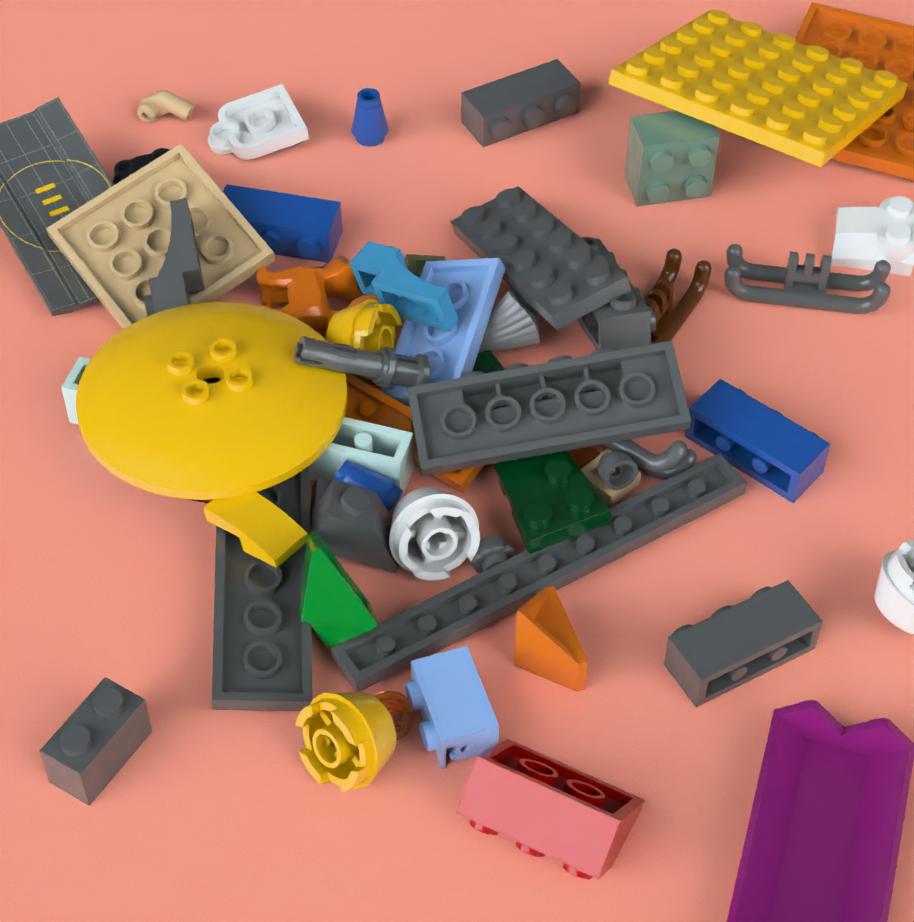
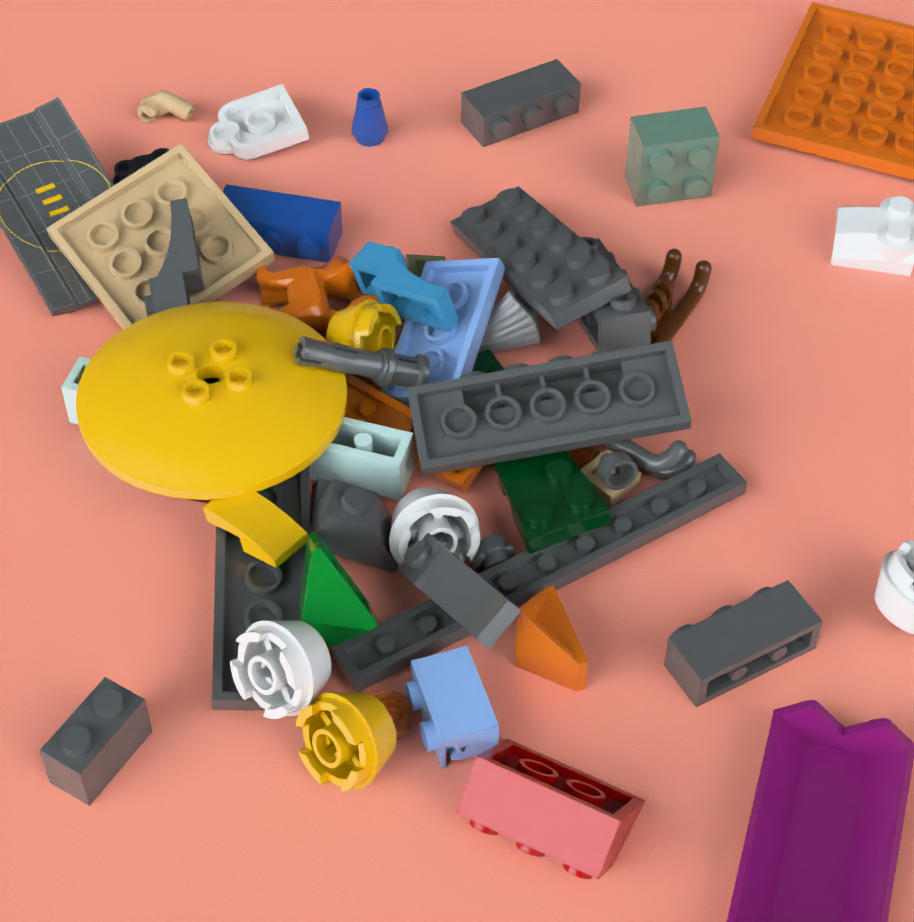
blue cone [334,459,403,512] -> none
yellow plate [608,9,908,167] -> none
blue brick [685,379,830,503] -> none
dark grey piece [724,244,891,314] -> none
none -> white cone [230,620,331,719]
none -> dark grey slope [398,533,521,650]

